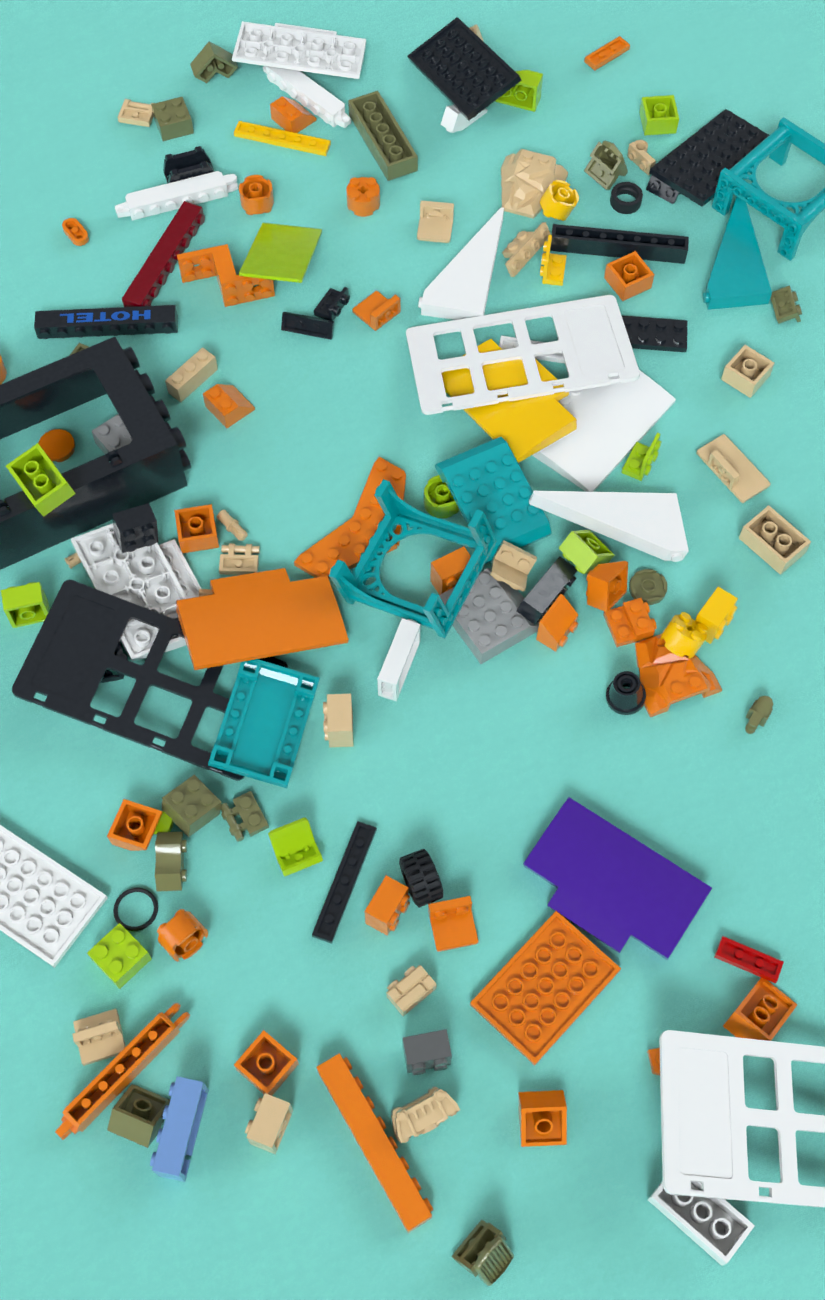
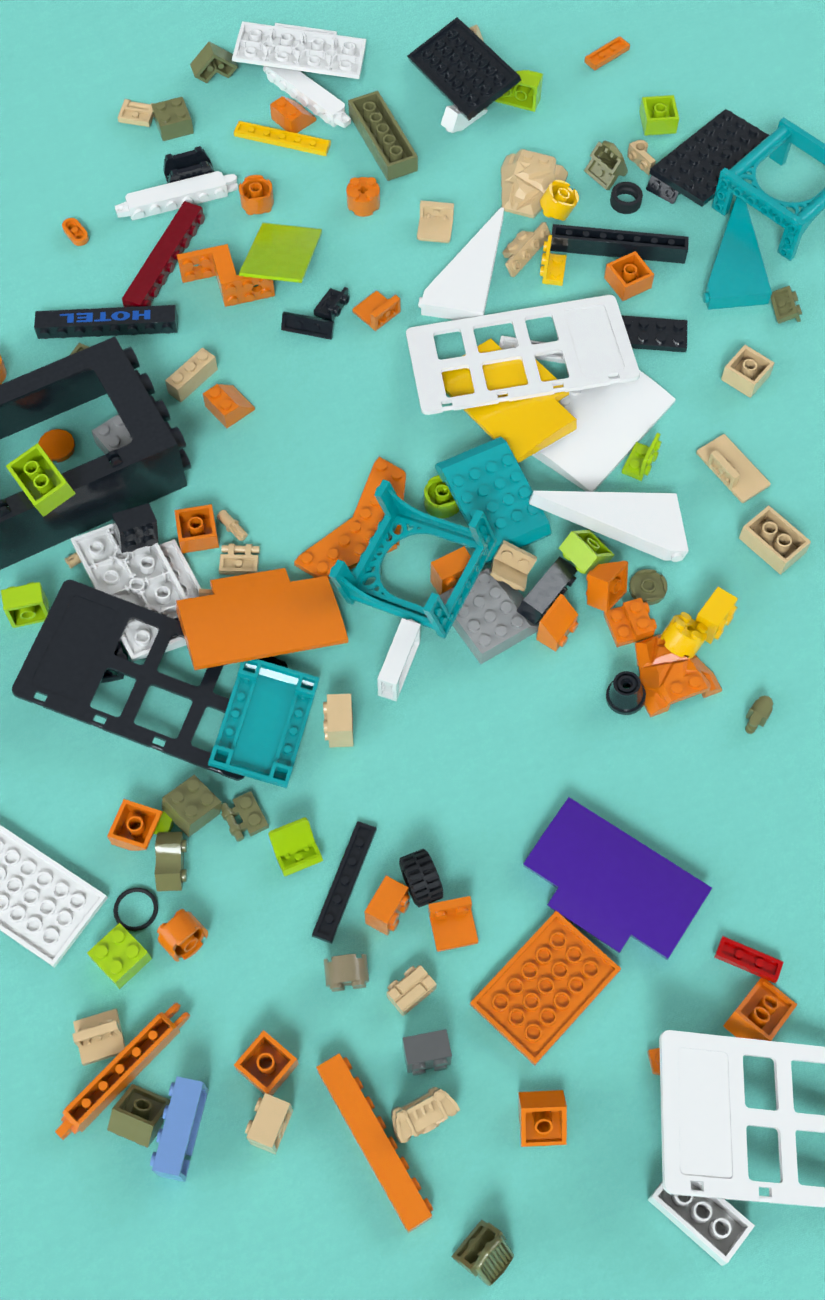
none -> dark tan brick [324,954,369,992]

